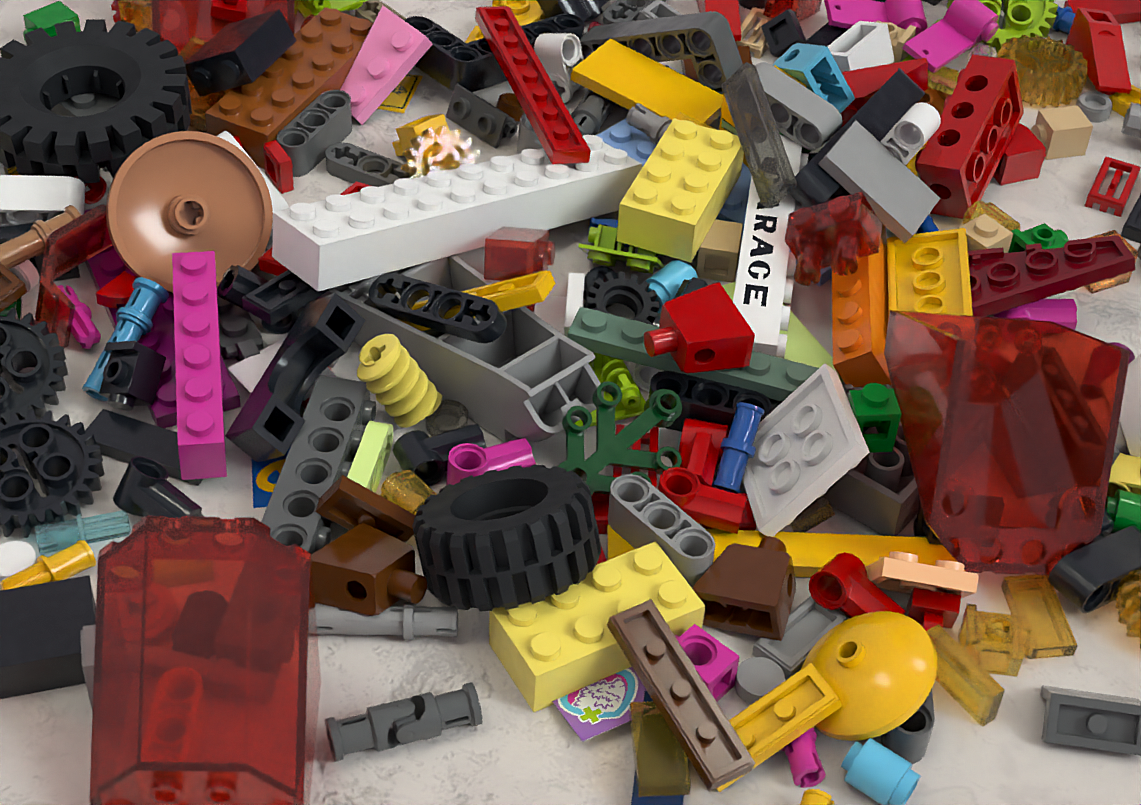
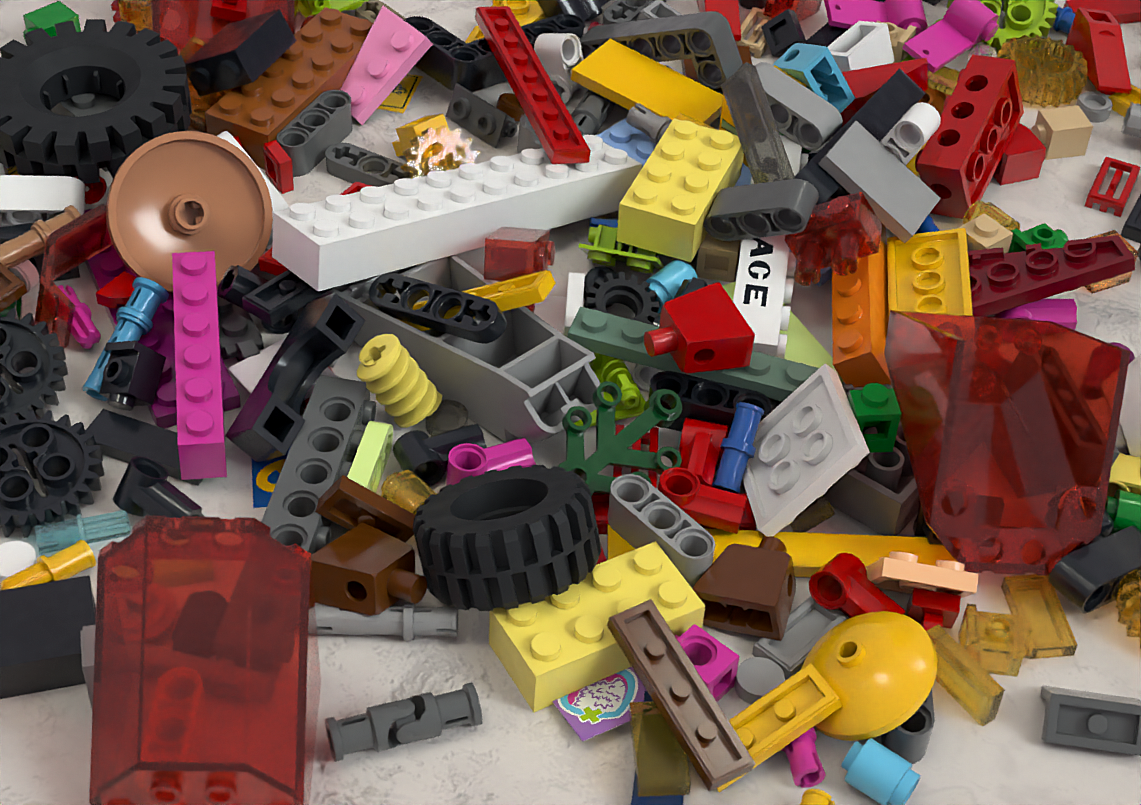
none -> dark grey beam [704,179,819,241]

